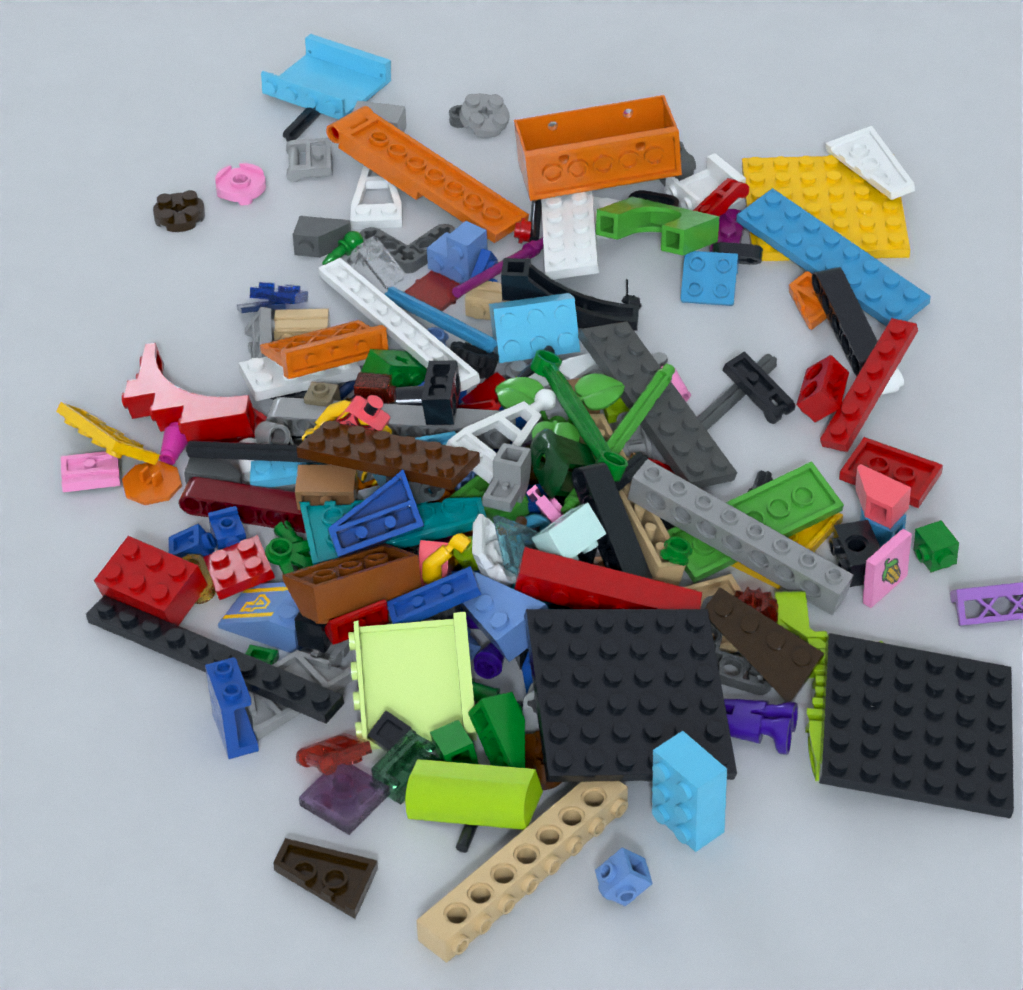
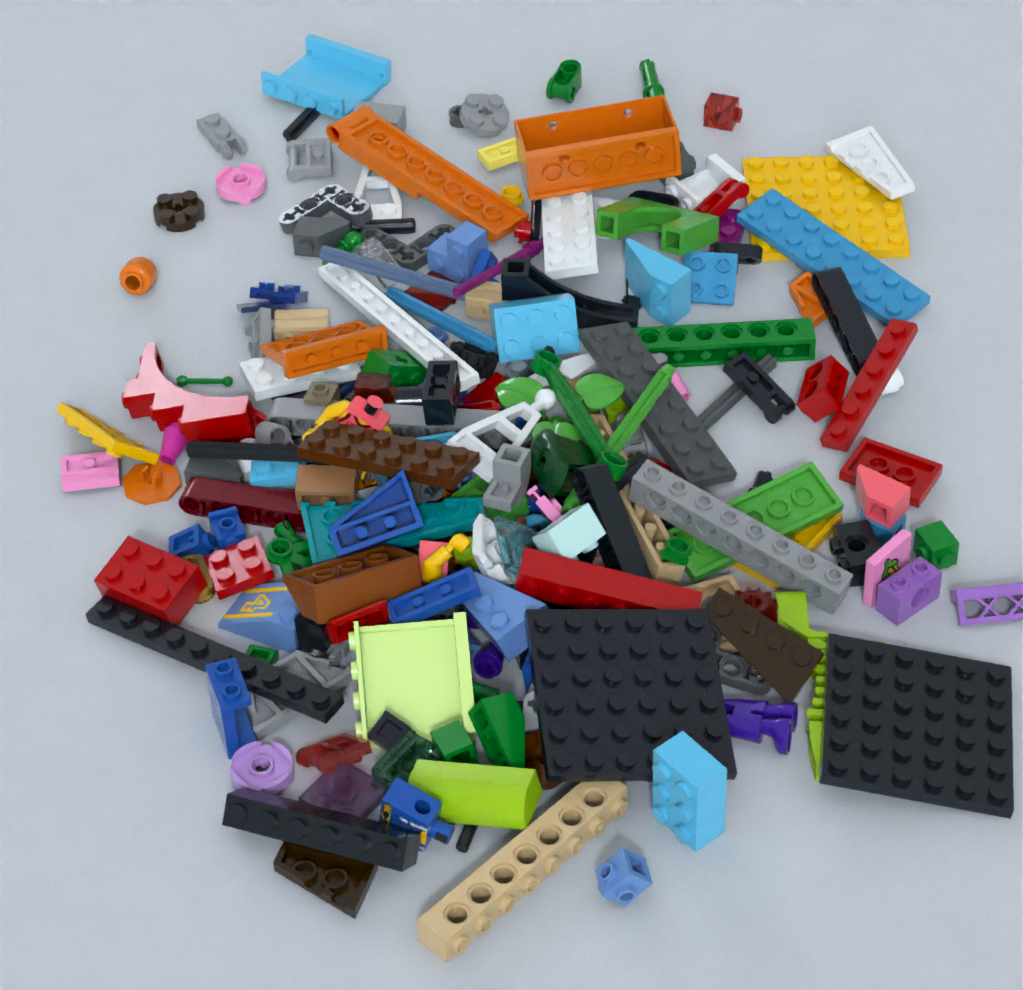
none -> orange head [119,257,158,295]
none -> green hinge [176,375,233,387]
none -> light grey hinge [196,112,247,160]
none -> black brick [222,787,422,872]
none -> lavender plate [230,741,294,795]
none -> dark grey beam [279,184,373,234]
none -> sand blue axle [319,245,466,302]
none -> black axle [350,218,416,234]
none -> blue torso [379,777,455,852]
none -> light yellow plate [477,137,518,171]
none -> yellow plate [499,185,524,206]
none -> green piece [546,59,582,103]
none -> medium azure slope [625,238,691,326]
none -> green brick [632,318,816,368]
none -> green pin [639,59,665,98]
none -> clear red brick [703,92,743,132]
none -> medium lavender brick [875,556,942,626]

